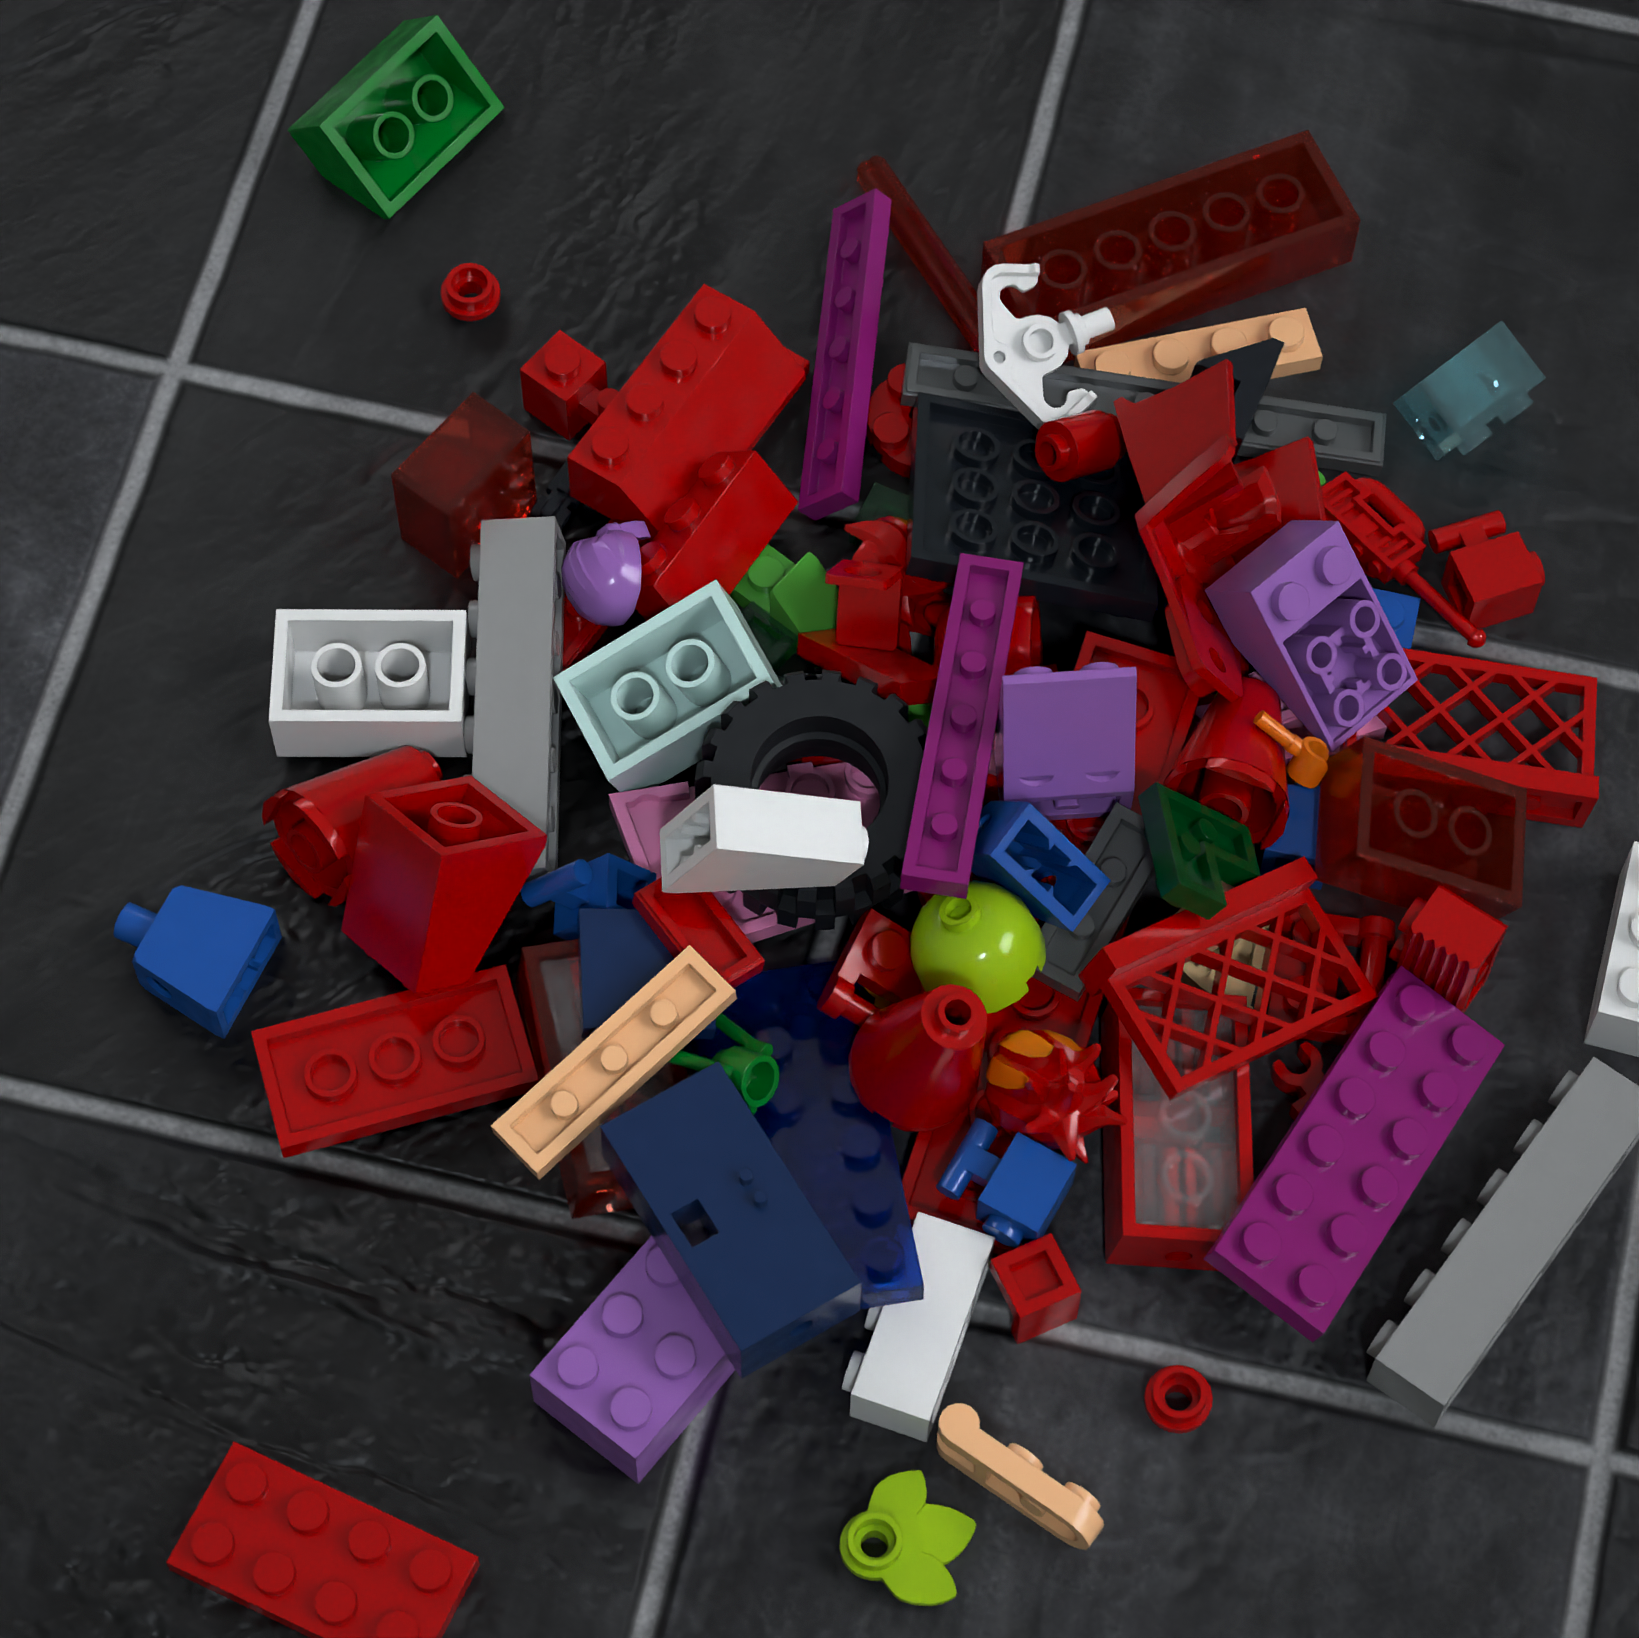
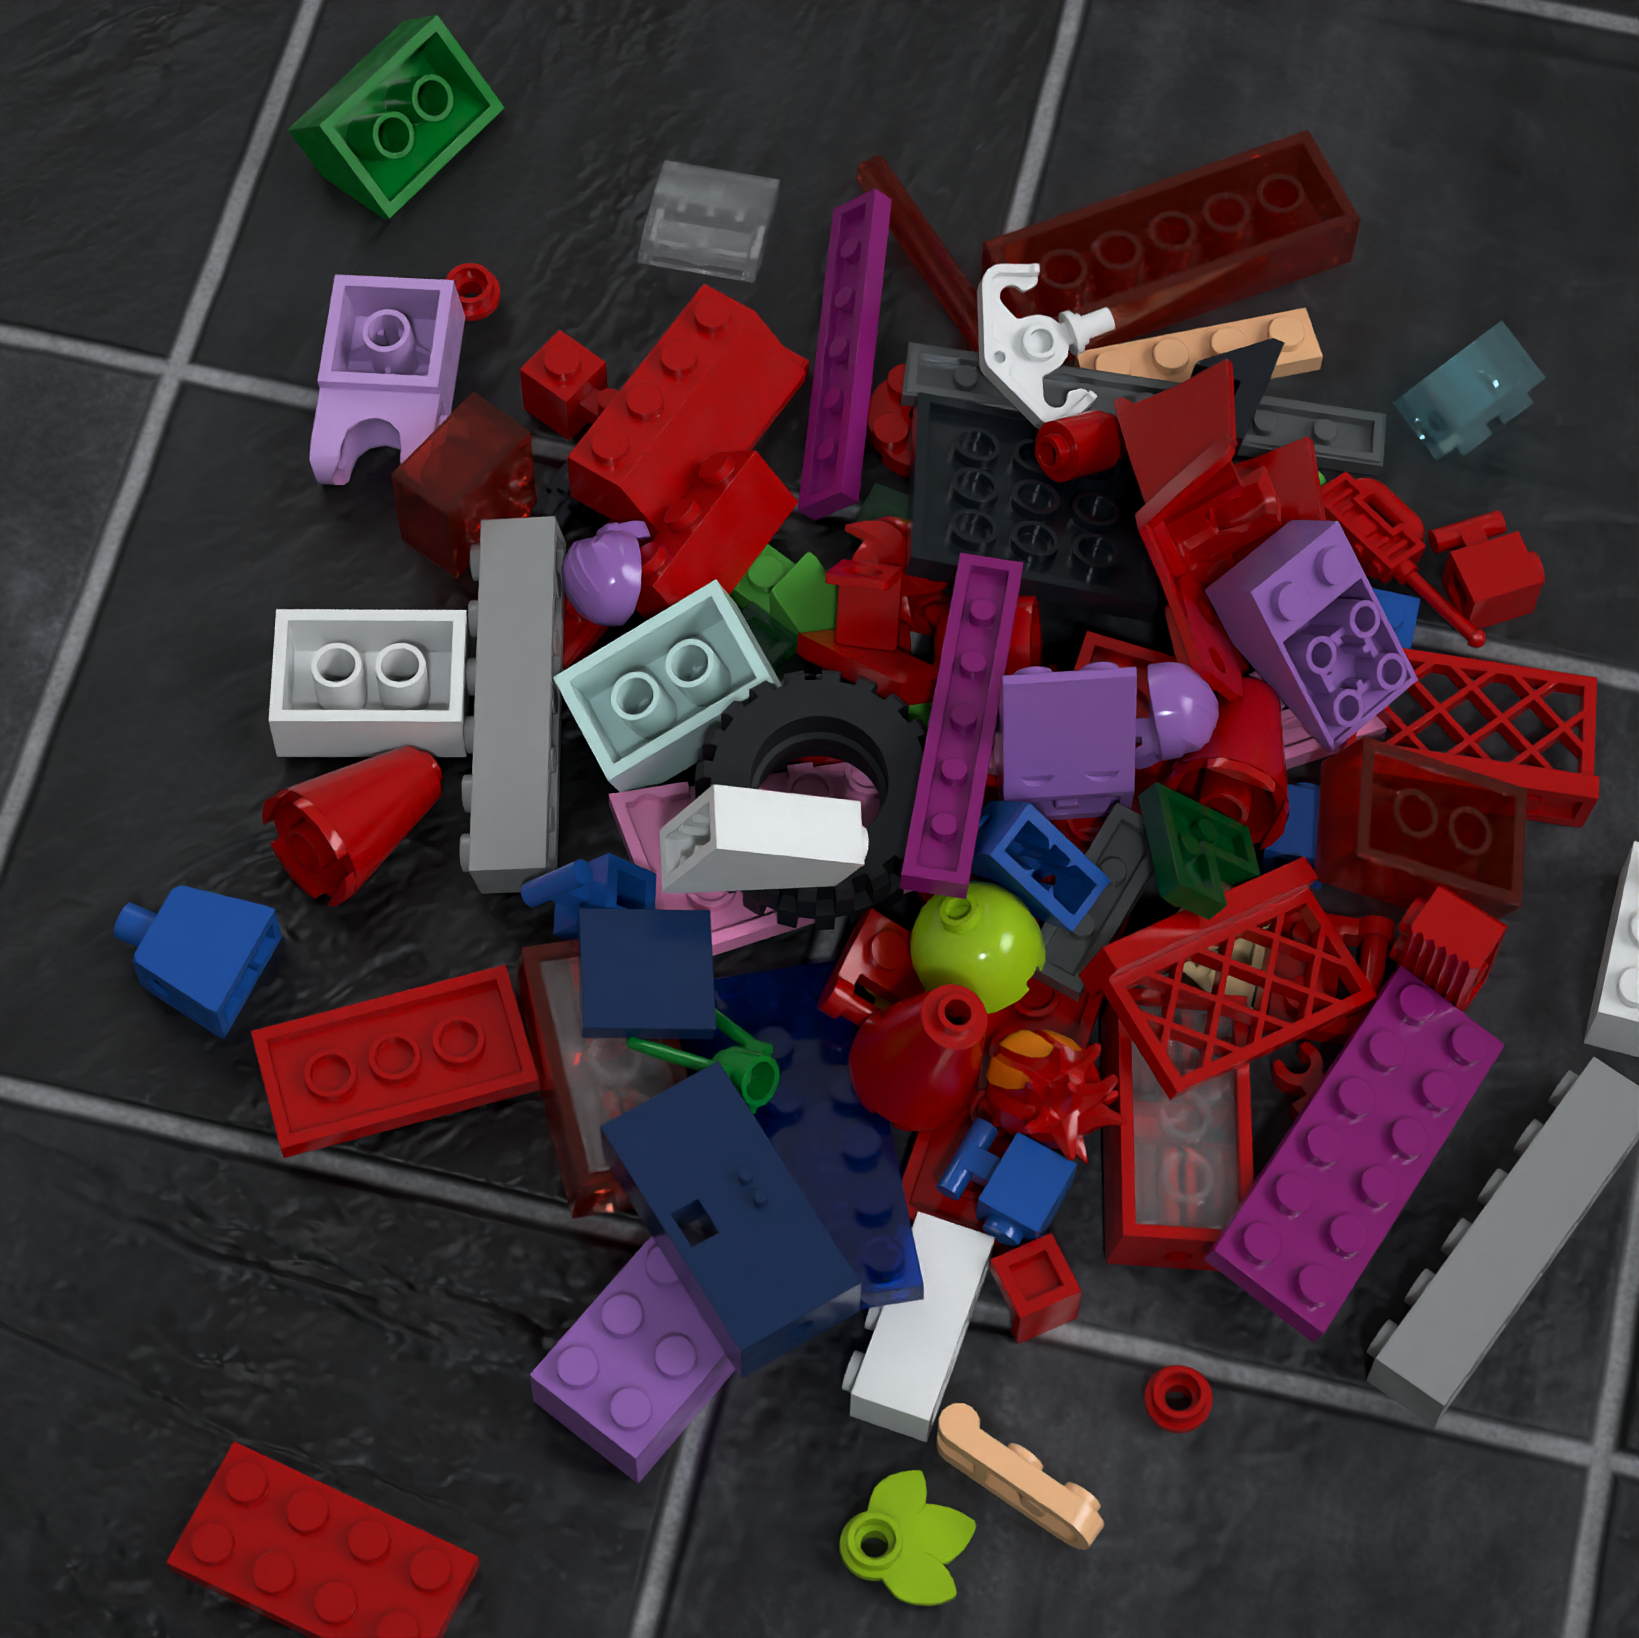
red slope [341,776,548,994] -> none
light nougat plate [491,945,737,1180] -> none
red tile [632,877,765,988] -> none
orange hand [1253,710,1329,788] -> none
none -> lavender brick [310,274,465,490]
none -> clear slope [638,160,780,283]
none -> medium lavender piece [1135,662,1219,770]

